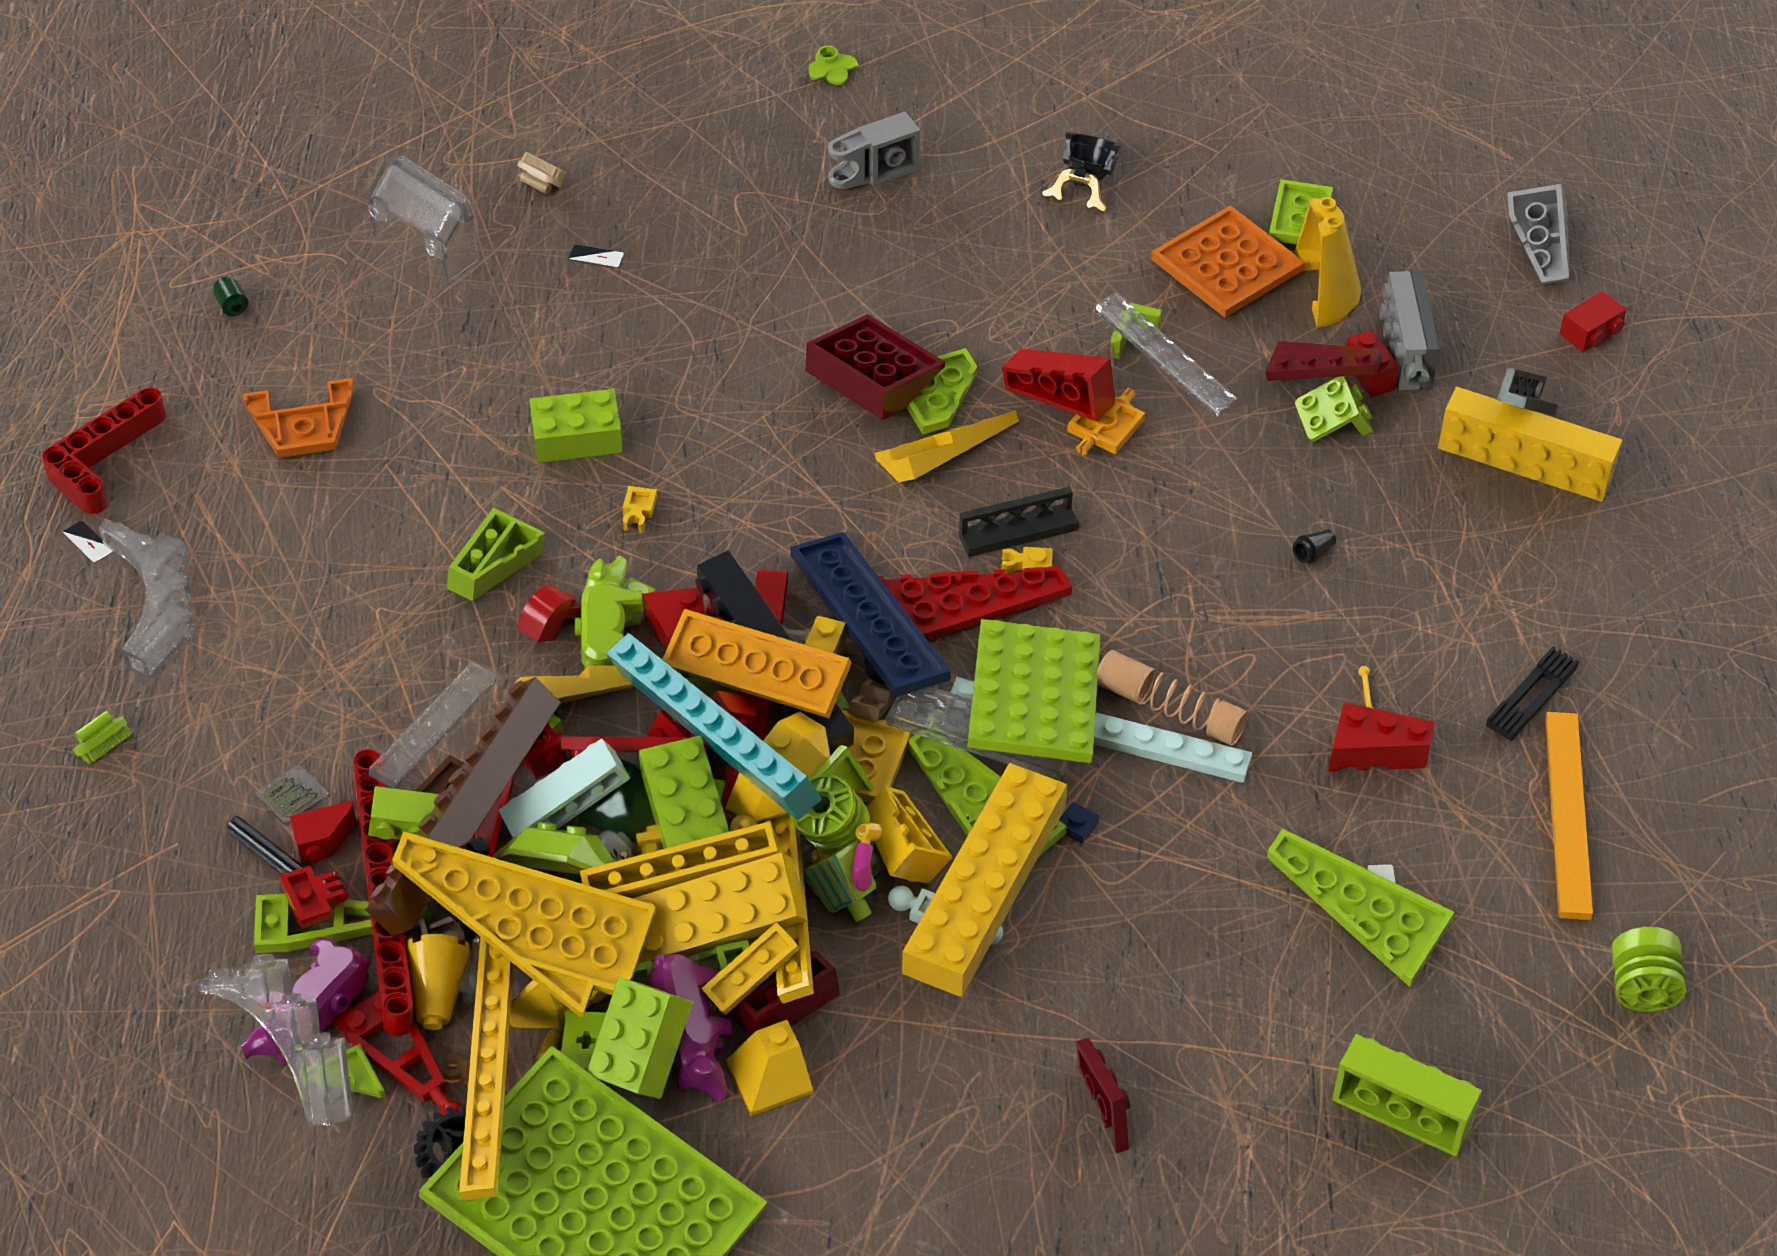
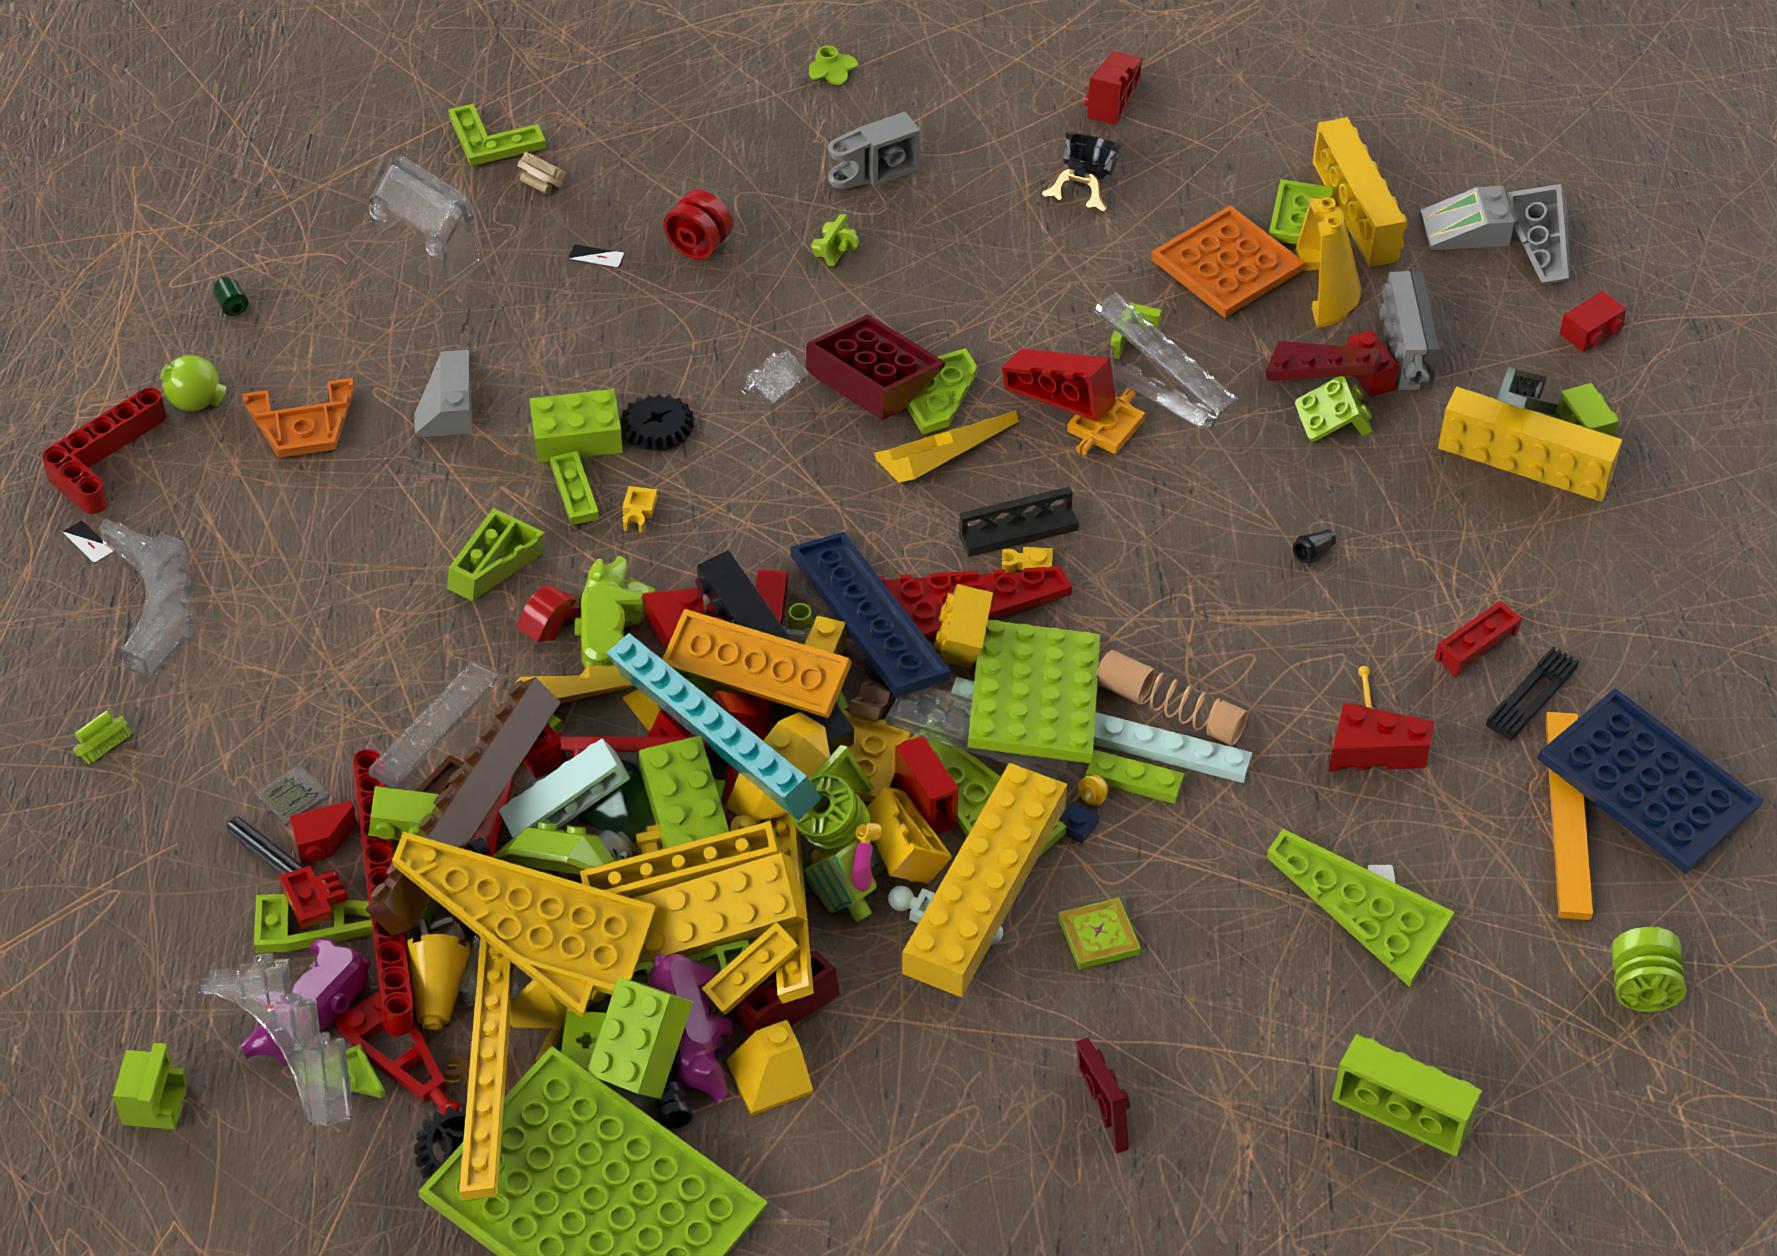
none -> lime plate [113,1043,188,1130]
none -> lime brick [160,355,226,412]
none -> light grey wedge [415,350,473,438]
none -> lime plate [448,104,546,166]
none -> lime plate [549,451,599,526]
none -> black gear [620,393,694,451]
none -> yellow sticker [623,689,662,731]
none -> black wheel [654,1082,693,1129]
none -> red wheel [663,190,733,260]
none -> clear bracket [742,349,809,408]
none -> lime piece [785,603,814,640]
none -> lime hips [811,214,859,266]
none -> red brick [895,735,959,835]
none -> yellow brick [934,584,993,668]
none -> tile [1058,897,1141,970]
none -> yellow plate [1078,775,1108,806]
none -> red wedge [1085,51,1143,125]
none -> lime plate [1086,750,1184,804]
none -> clear plate [1112,364,1218,428]
none -> yellow brick [1312,117,1408,267]
none -> light grey slope [1420,186,1514,250]
none -> red container [1434,600,1522,677]
none -> dark blue plate [1537,688,1763,874]
none -> lime brick [1557,383,1619,437]

